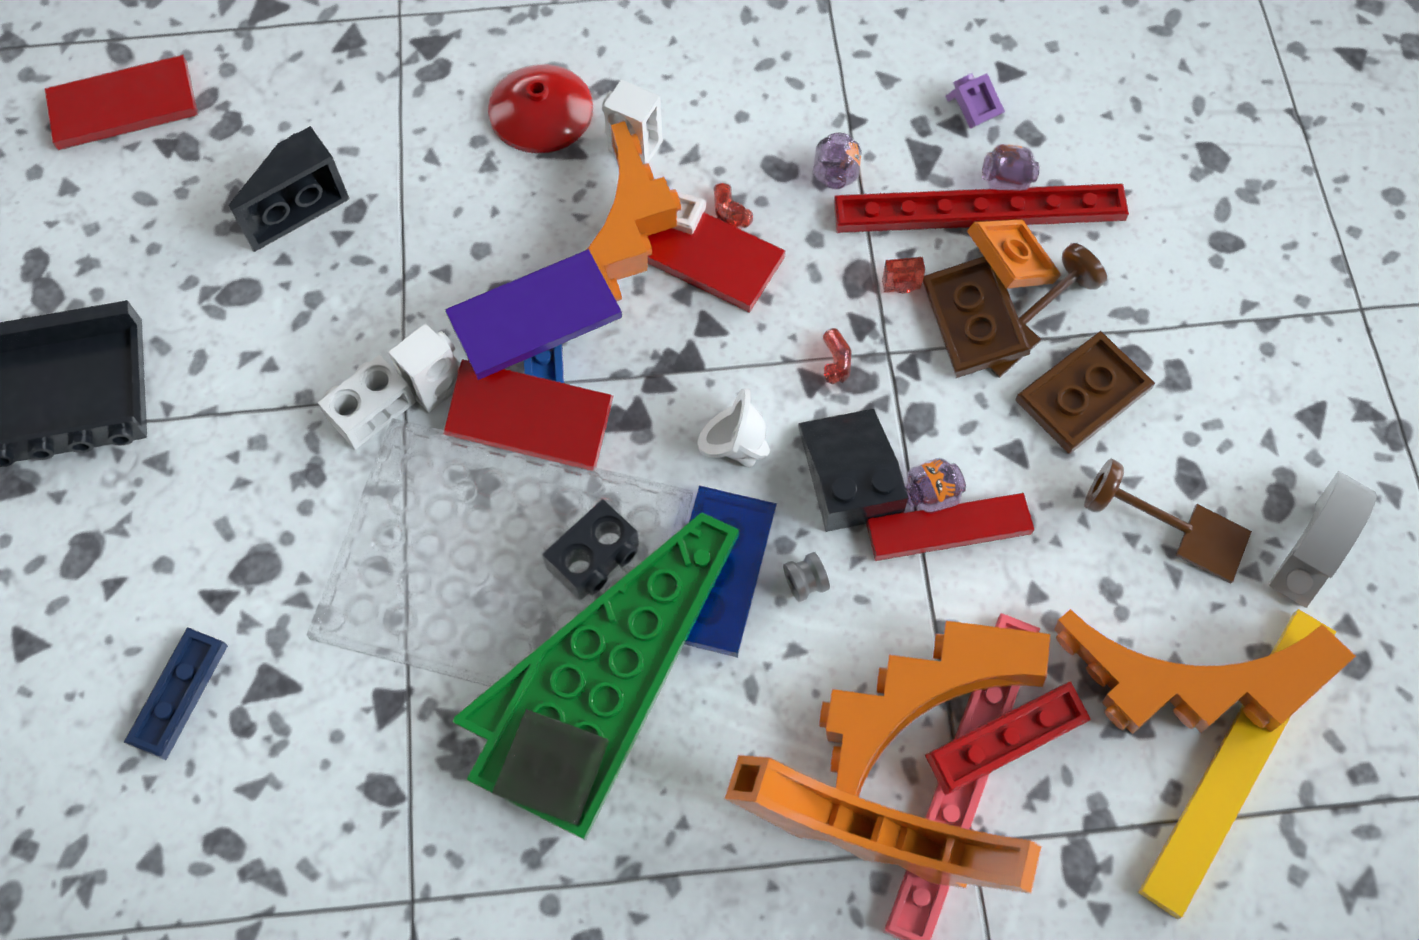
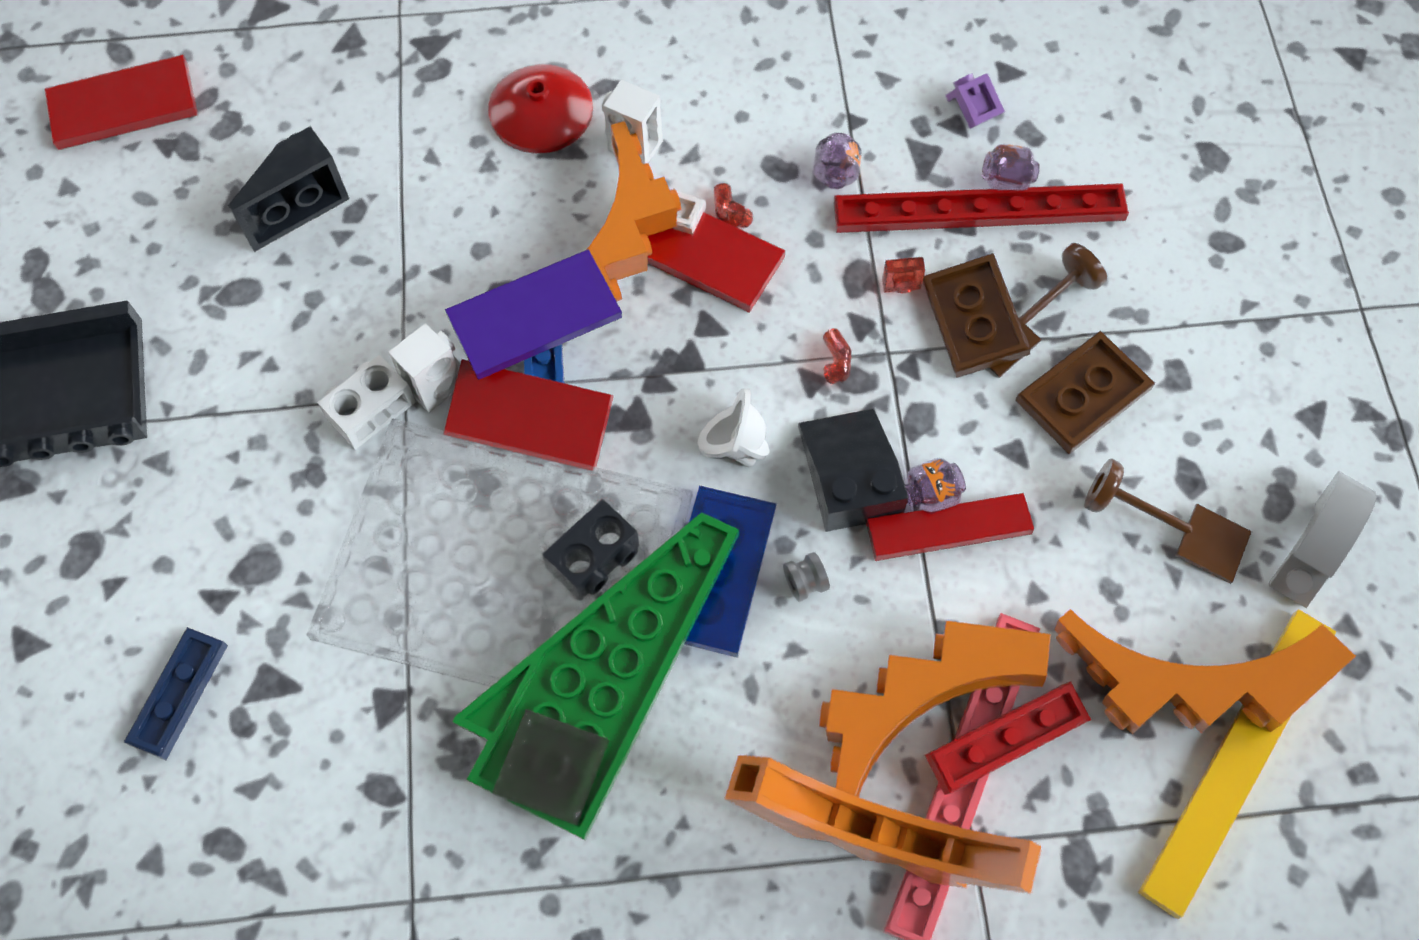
orange tile [967,219,1061,289] -> none

